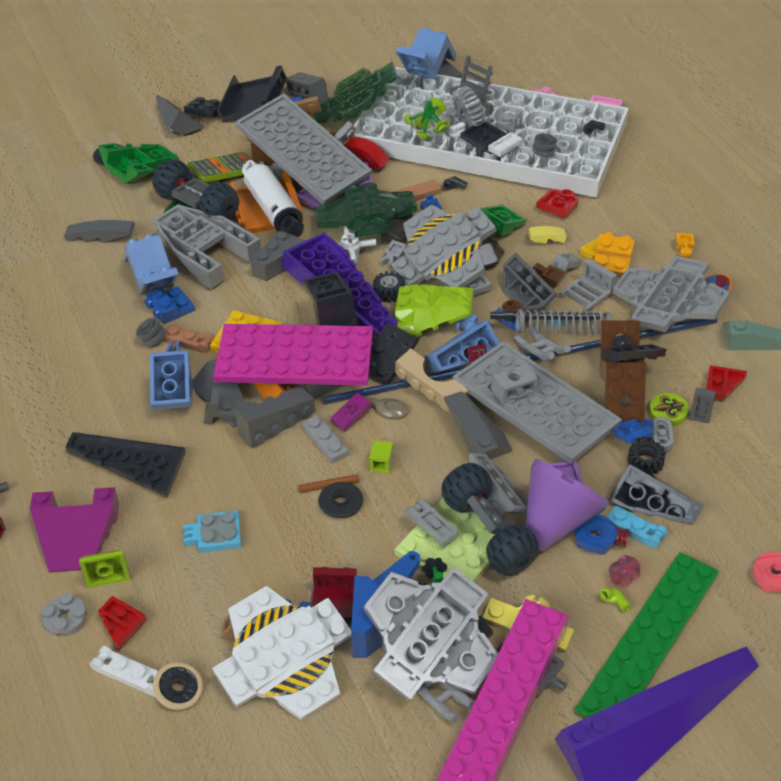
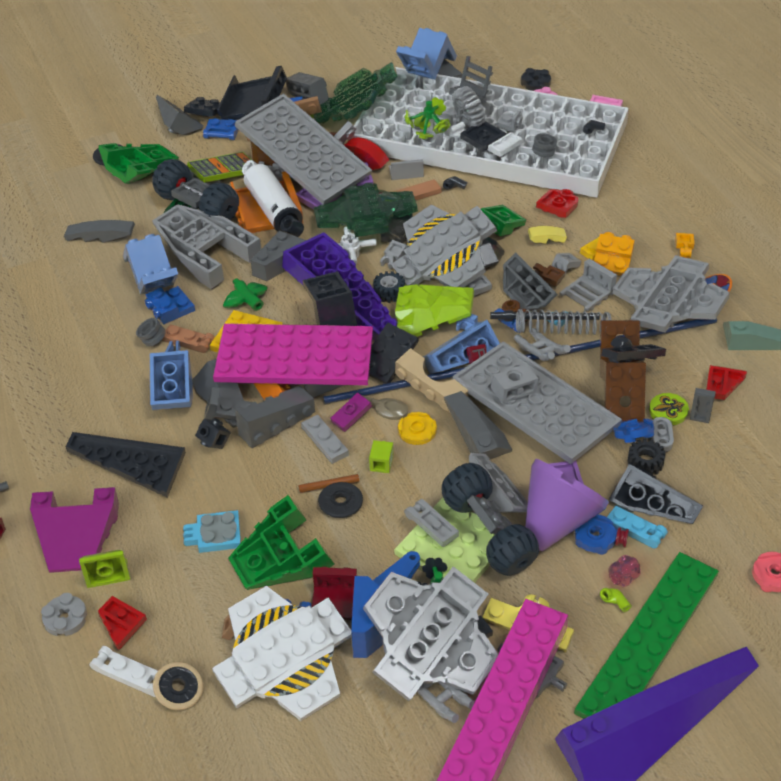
blue tile [421,194,442,210] -> none
none -> black brick [195,418,231,449]
none -> blue plate [203,118,239,140]
none -> green plant [223,278,268,311]
none -> green wedge [228,495,335,590]
none -> light grey panel [389,159,424,180]
none -> yellow tile [398,412,437,445]
none -> black plate [521,68,551,91]

